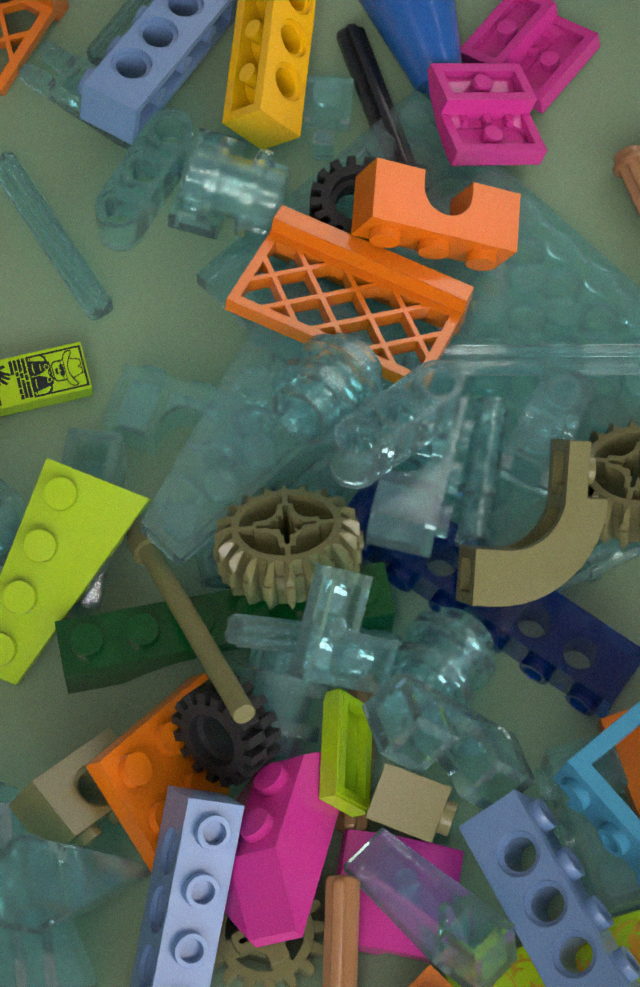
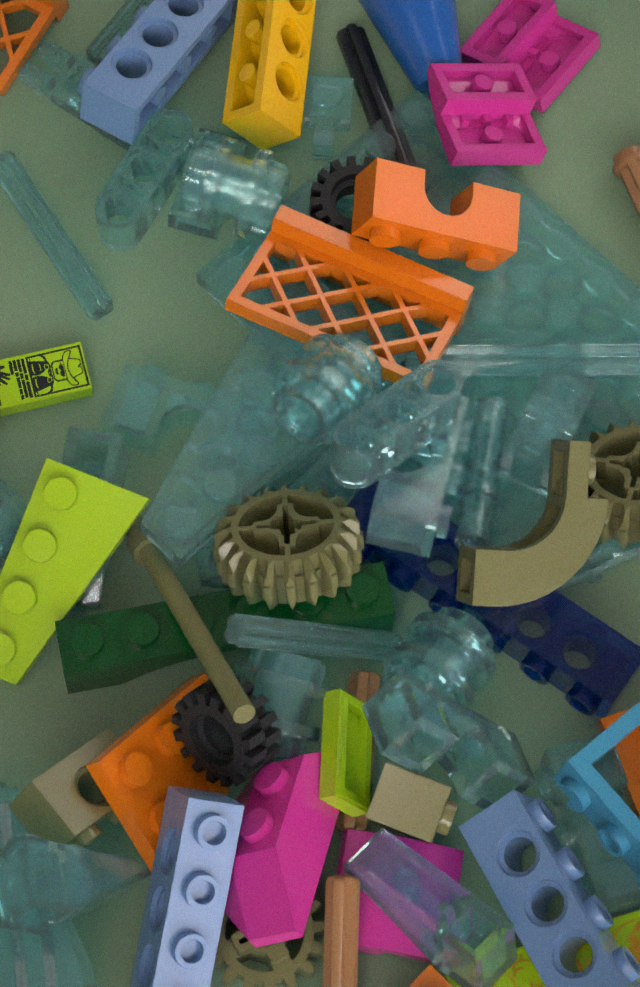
clear light blue plate [288,563,400,696] -> none

